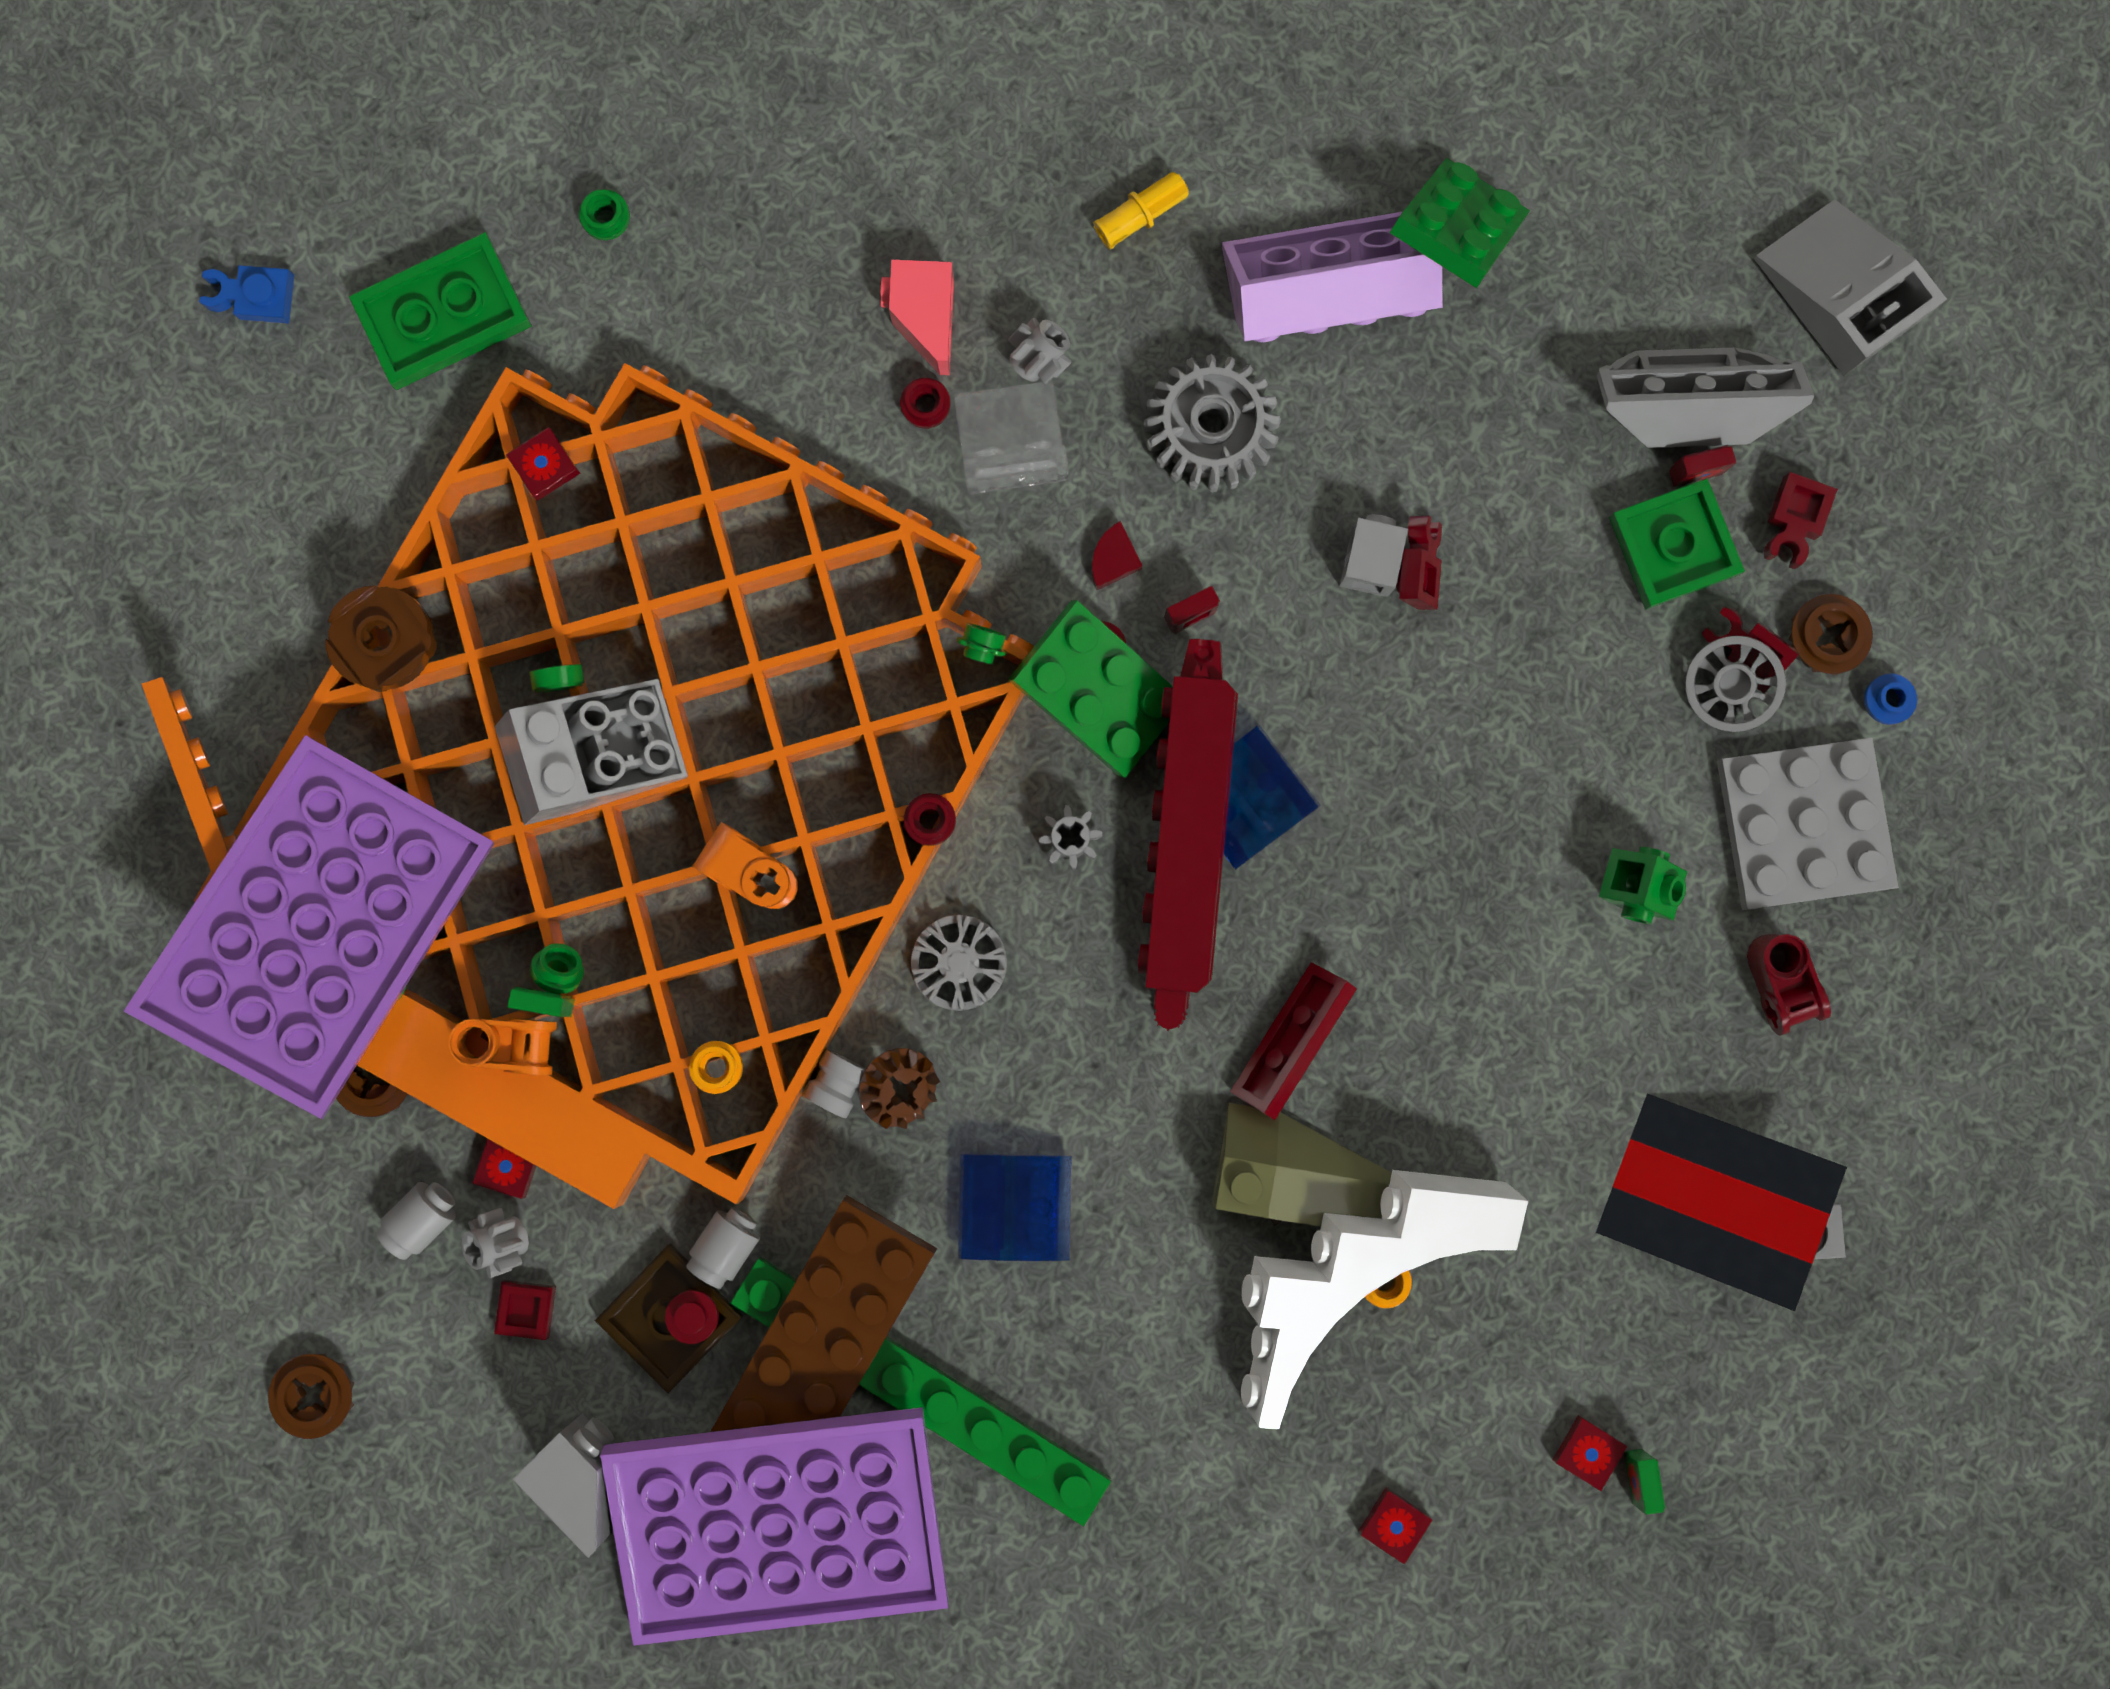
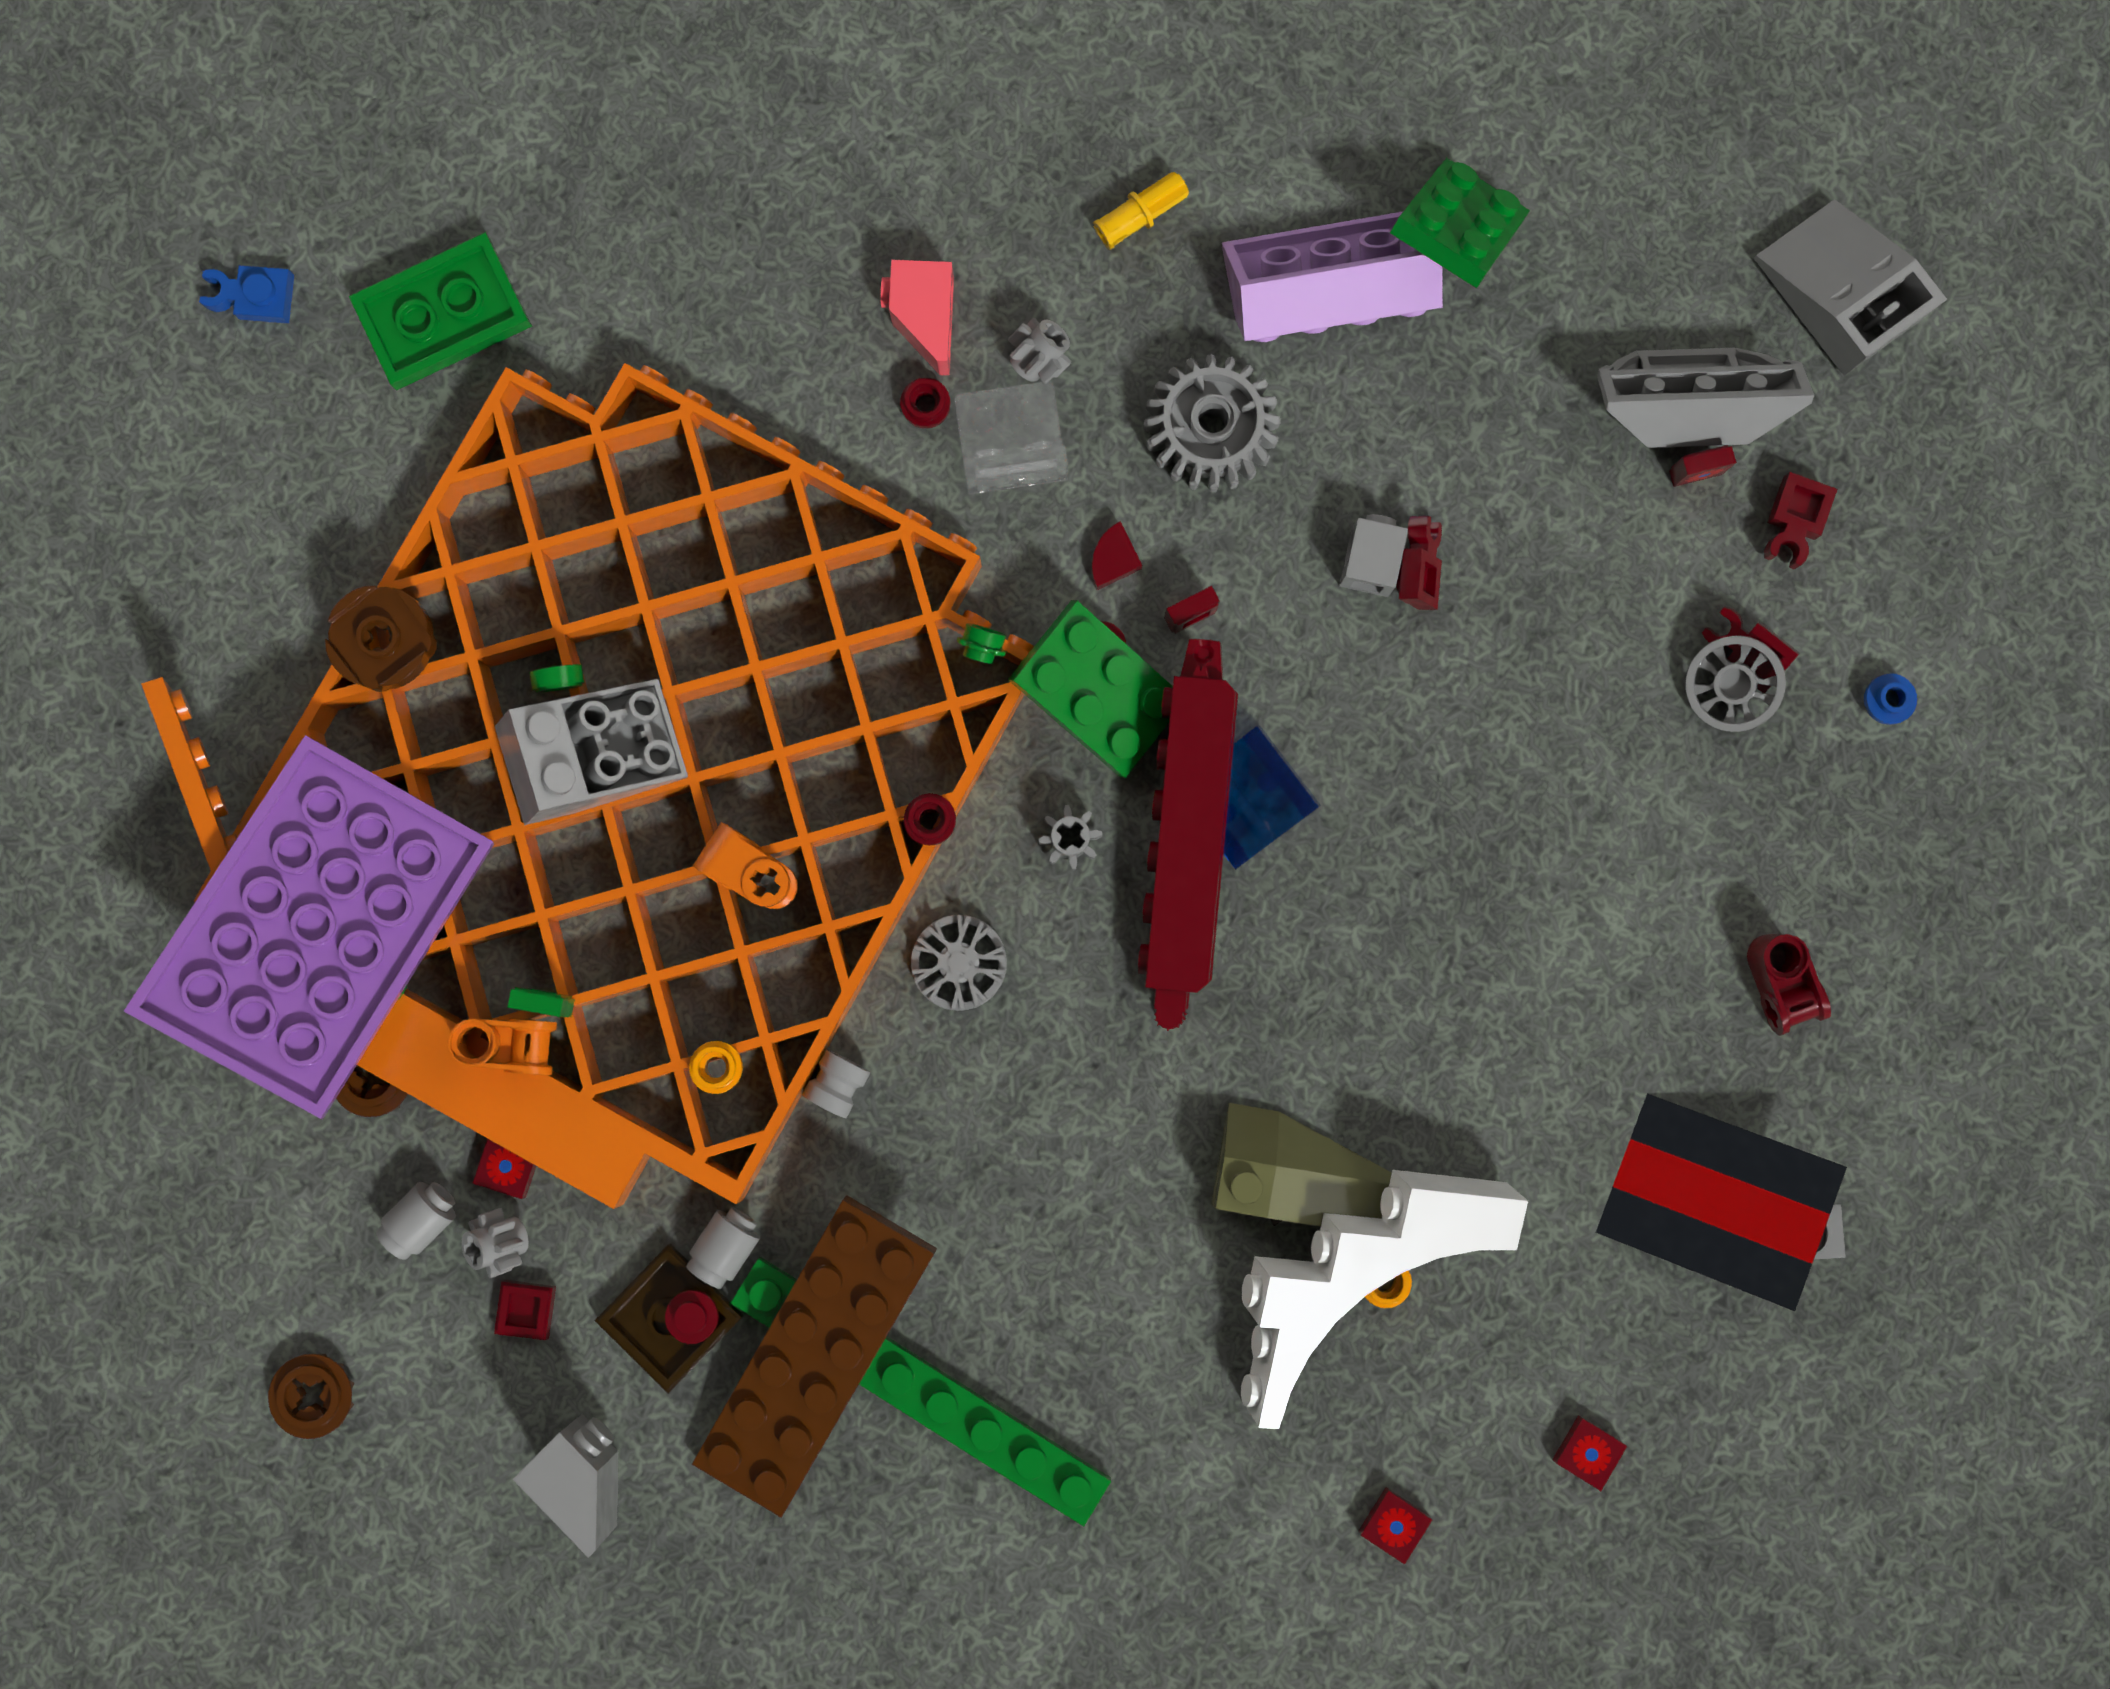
dark red tile [506,427,581,501] -> none
green plate [530,944,584,994] -> none
green plate [579,189,630,241] -> none
medium lavender plate [600,1407,948,1646] -> none
reddish brown gear [859,1048,940,1129] -> none
clear blue slope [958,1154,1072,1261] -> none
dark red plate [1230,962,1357,1120] -> none
green brick [1599,847,1687,924] -> none
green plate [1609,478,1745,610] -> none
green tile [1624,1449,1666,1515] -> none
light grey plate [1717,738,1899,910] -> none
reddish brown gear [1788,594,1873,676] -> none

